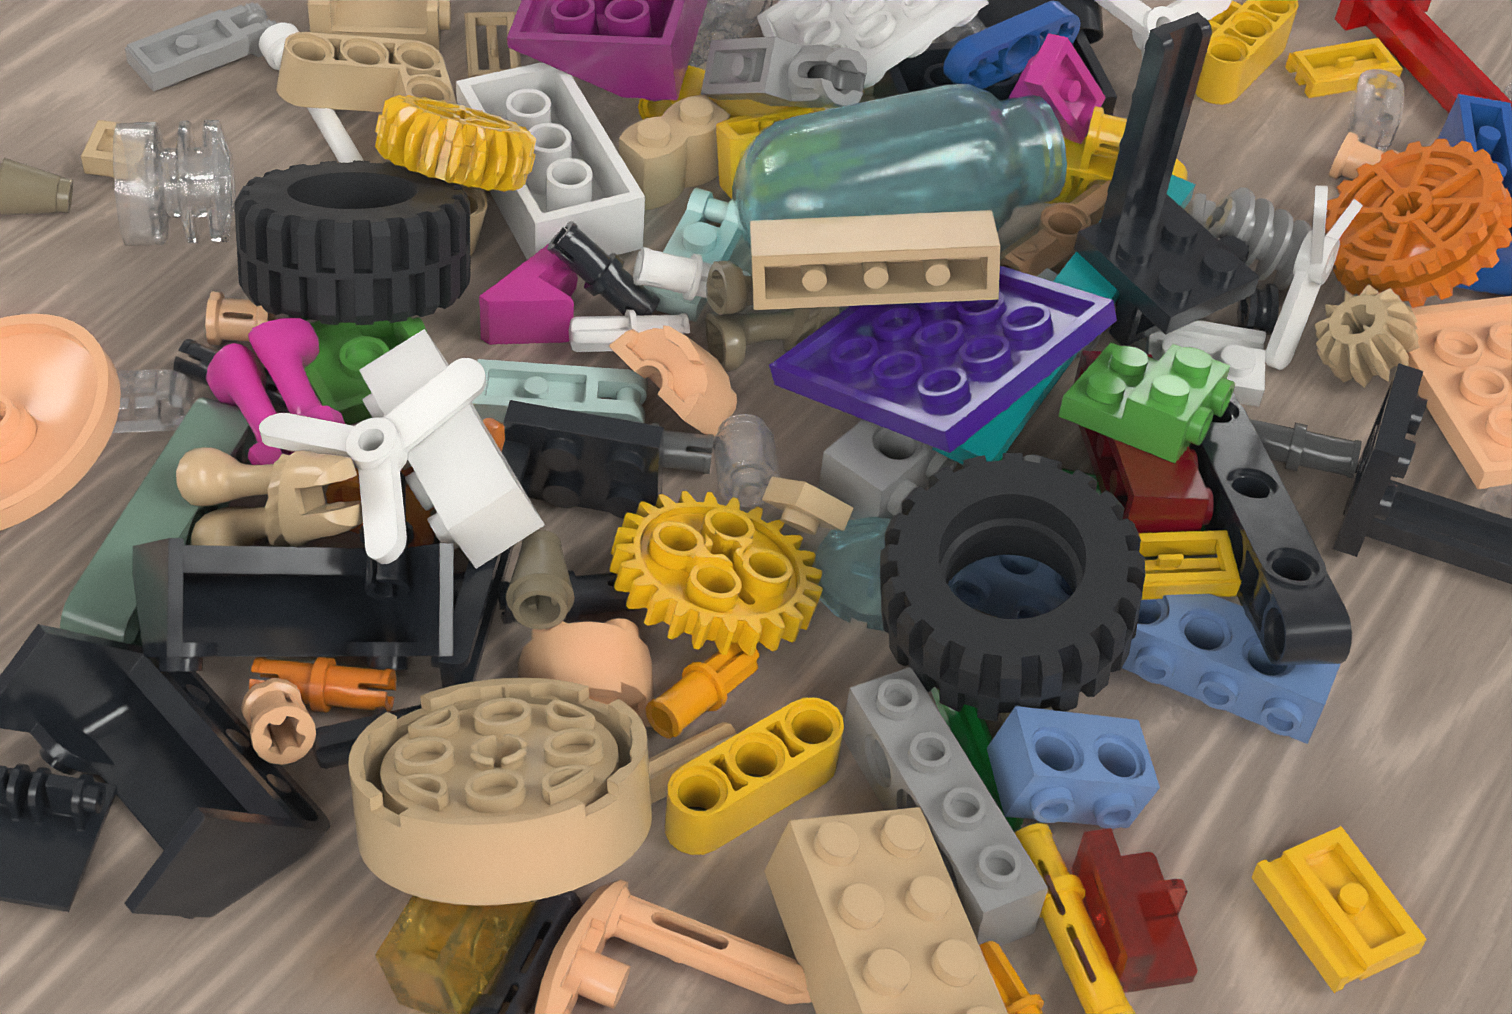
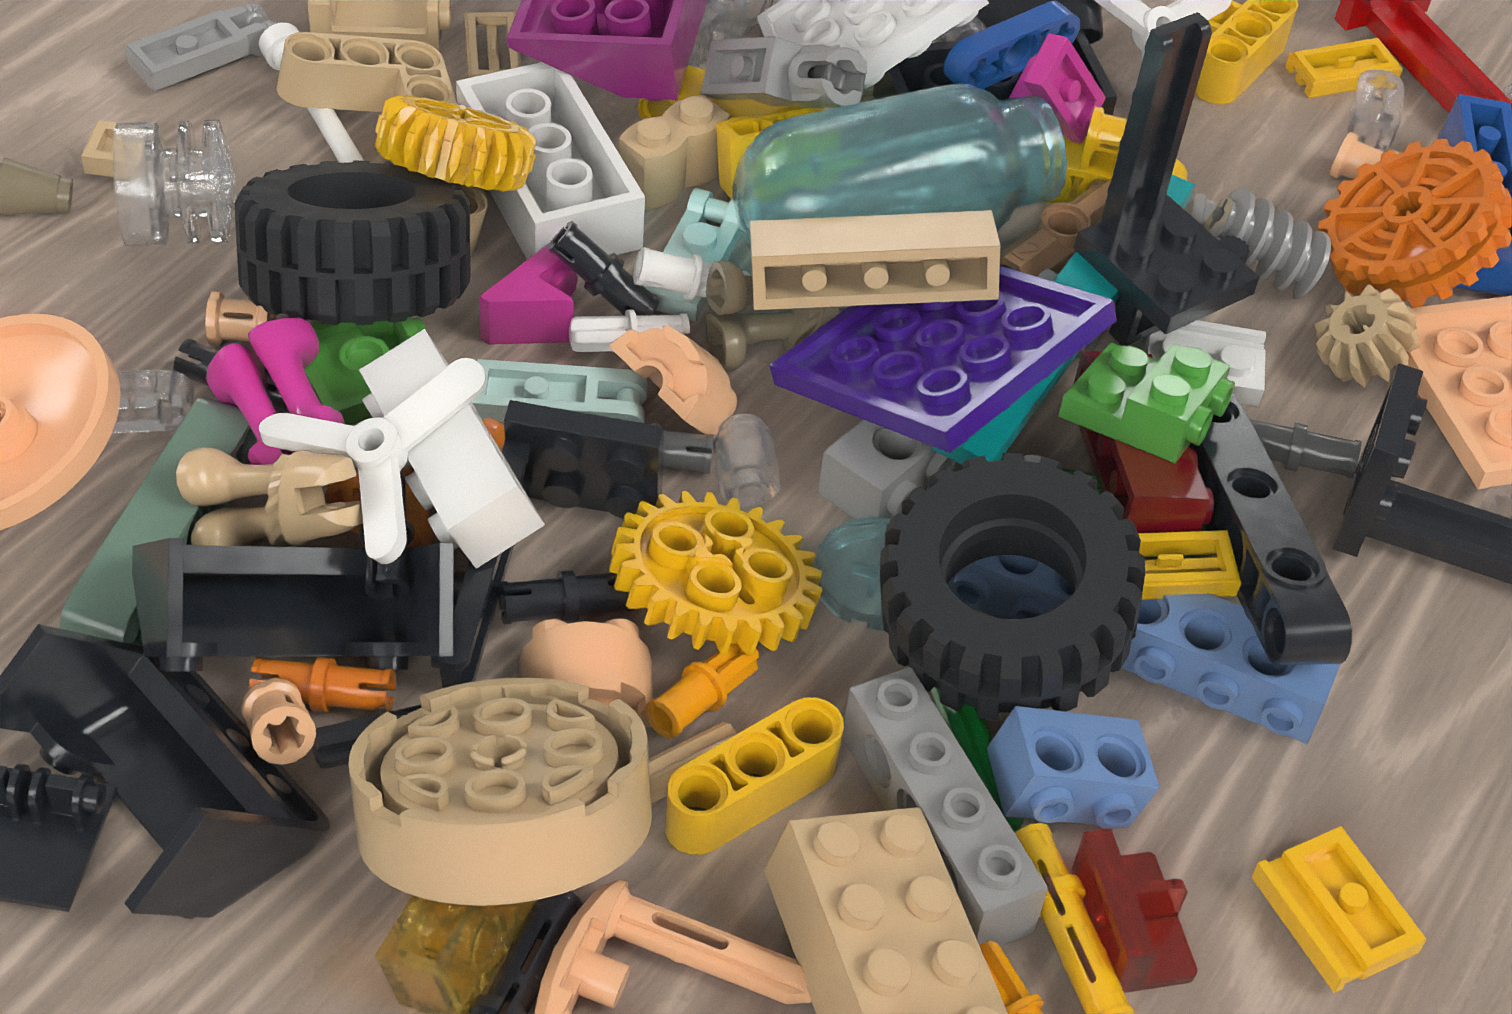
dark tan cone [506,530,574,629] -> none
tan plate [762,477,854,535] -> none
black bush [1237,283,1279,335] -> none
white piece [1265,185,1363,370] -> none

